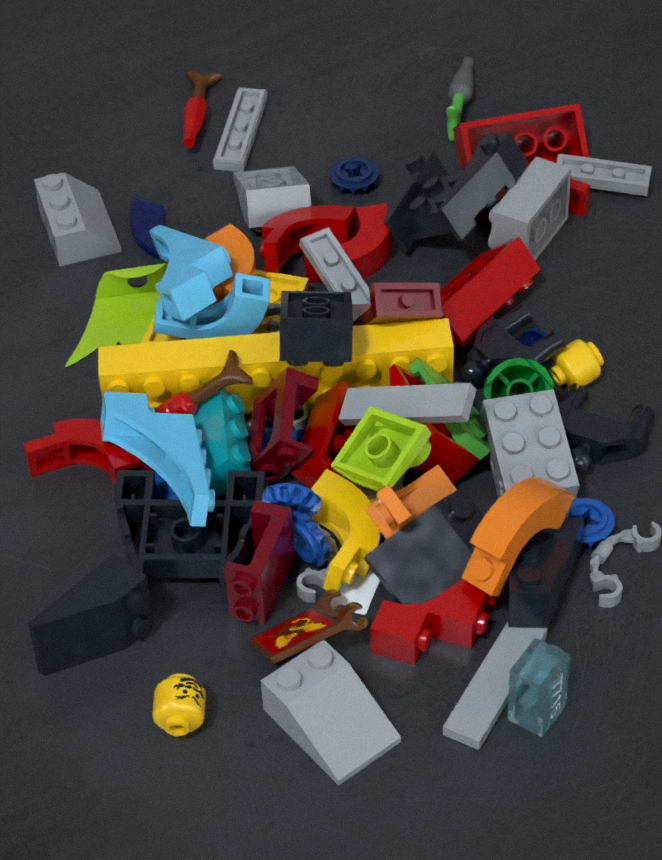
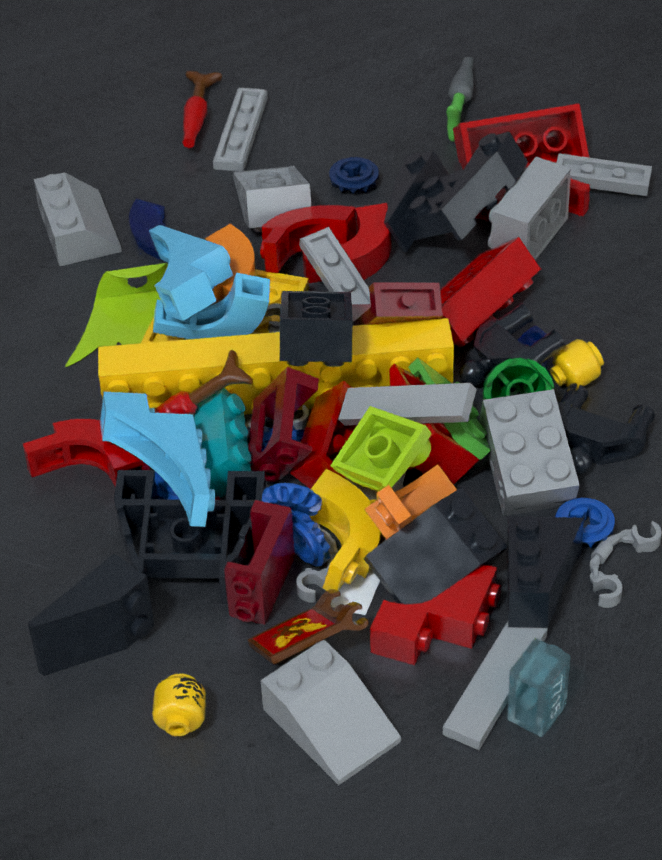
orange arch [461,477,575,596] -> none

